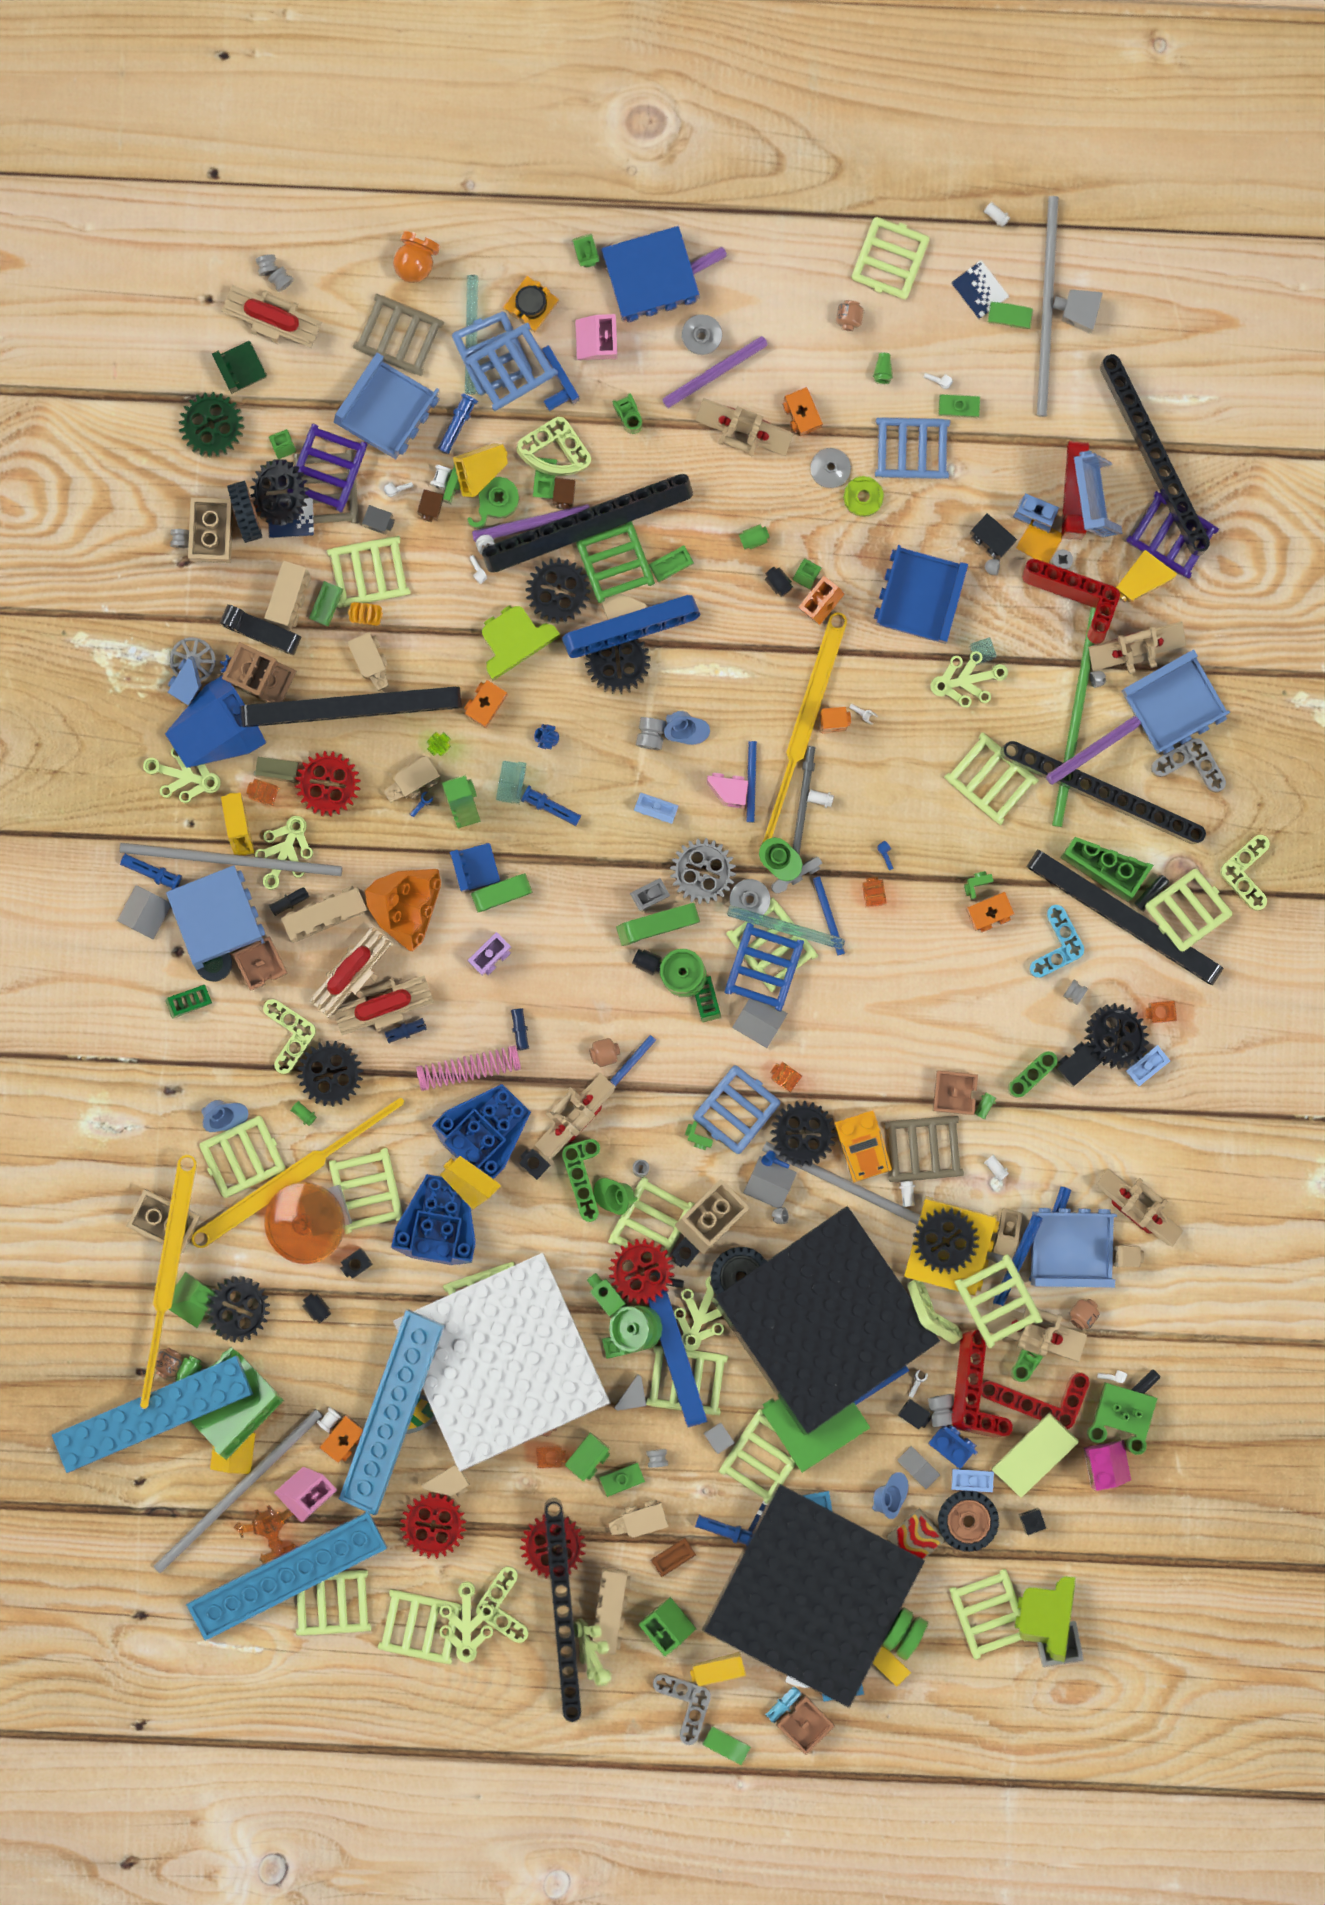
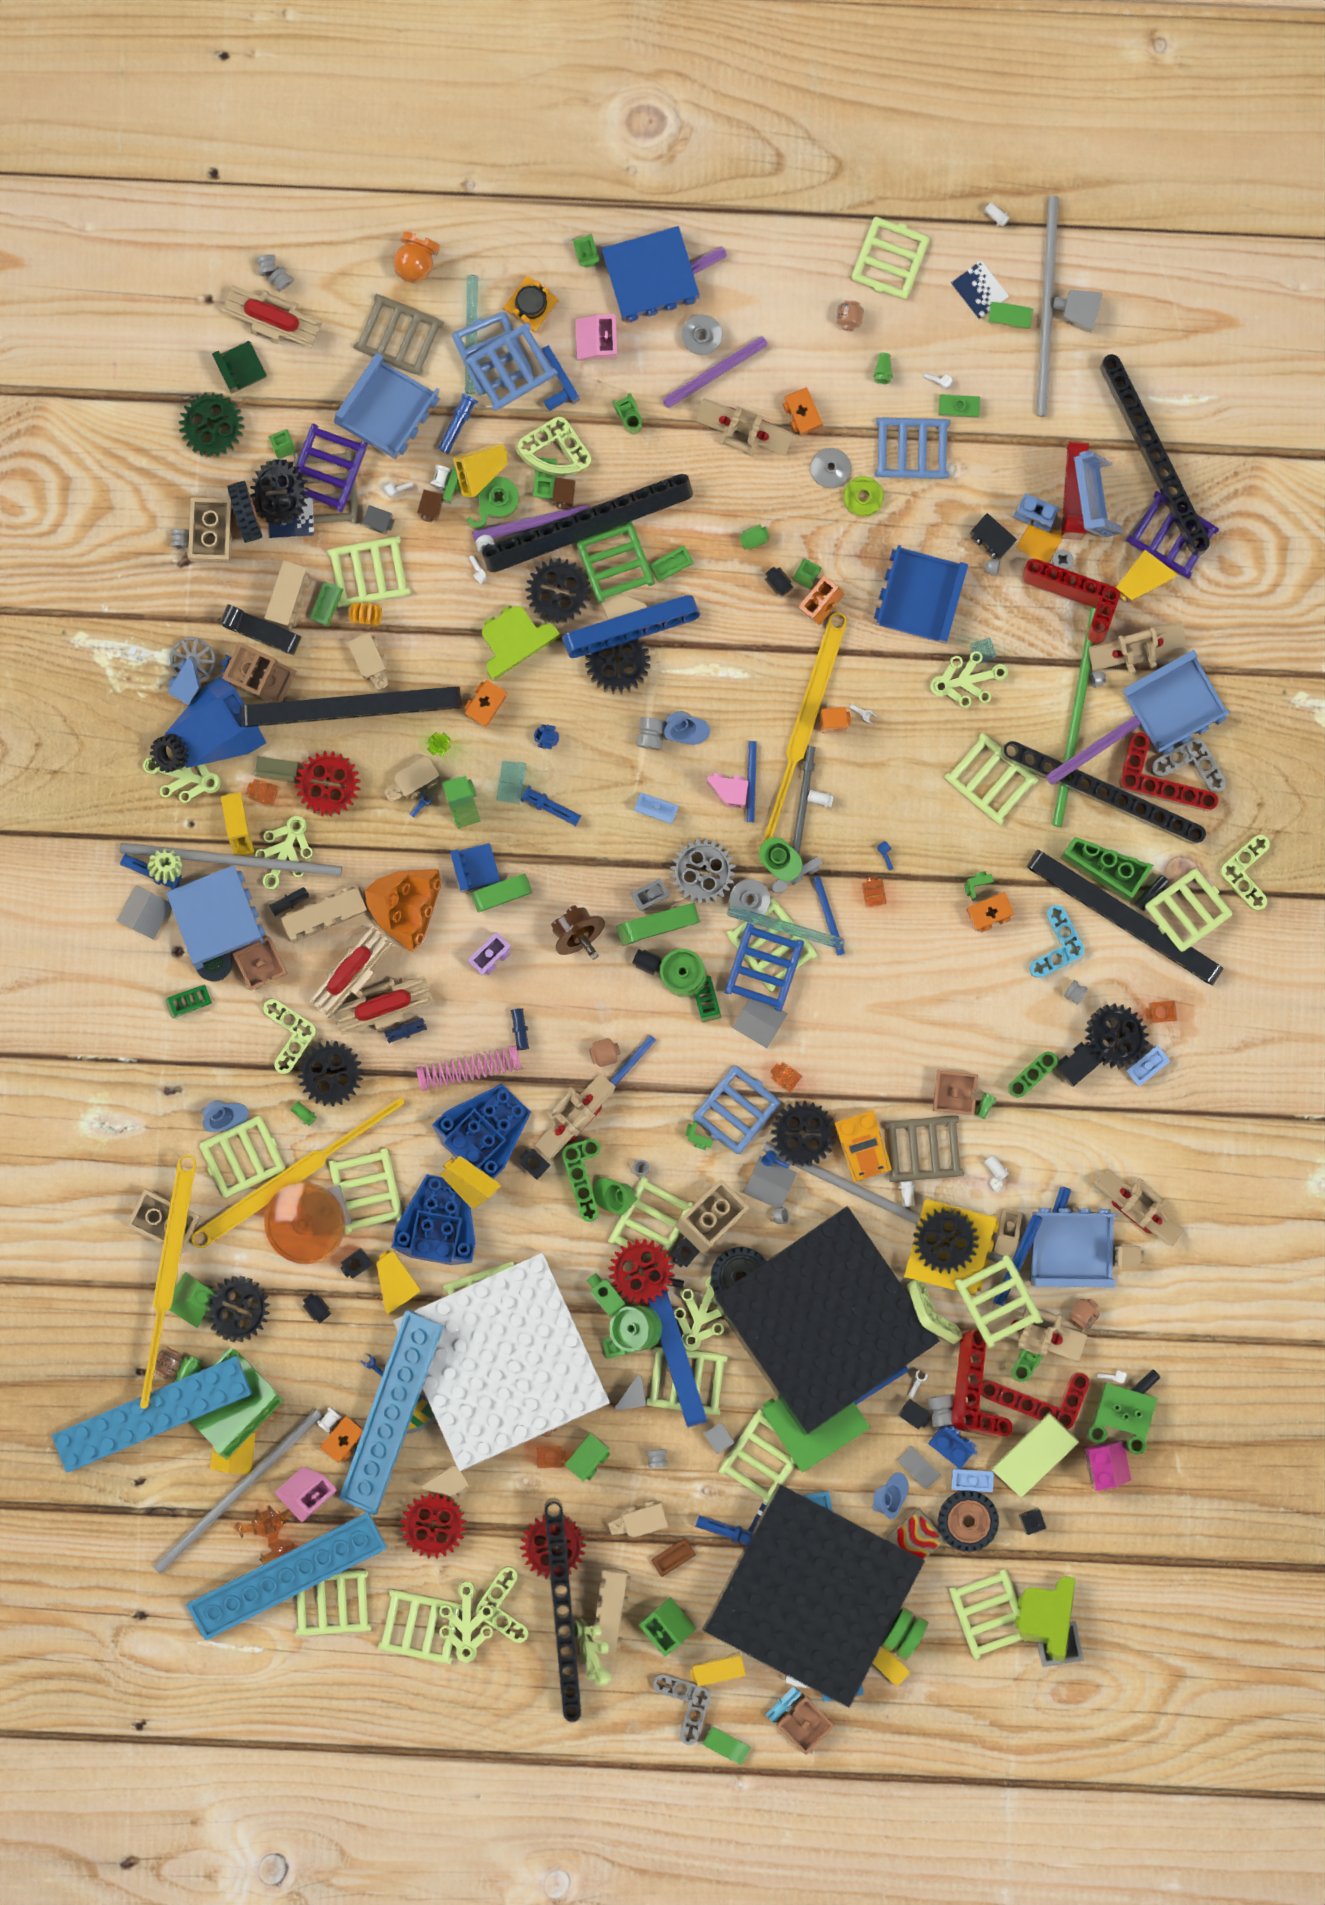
bright green plate [600,1462,645,1497] -> none
none -> yellowish green gear [147,849,182,884]
none -> black tyre [150,733,189,773]
none -> blue hand [361,1353,384,1377]
none -> yellow slope [376,1250,422,1315]
none -> reddish brown piece [551,905,605,960]
none -> red beam [1119,732,1218,811]

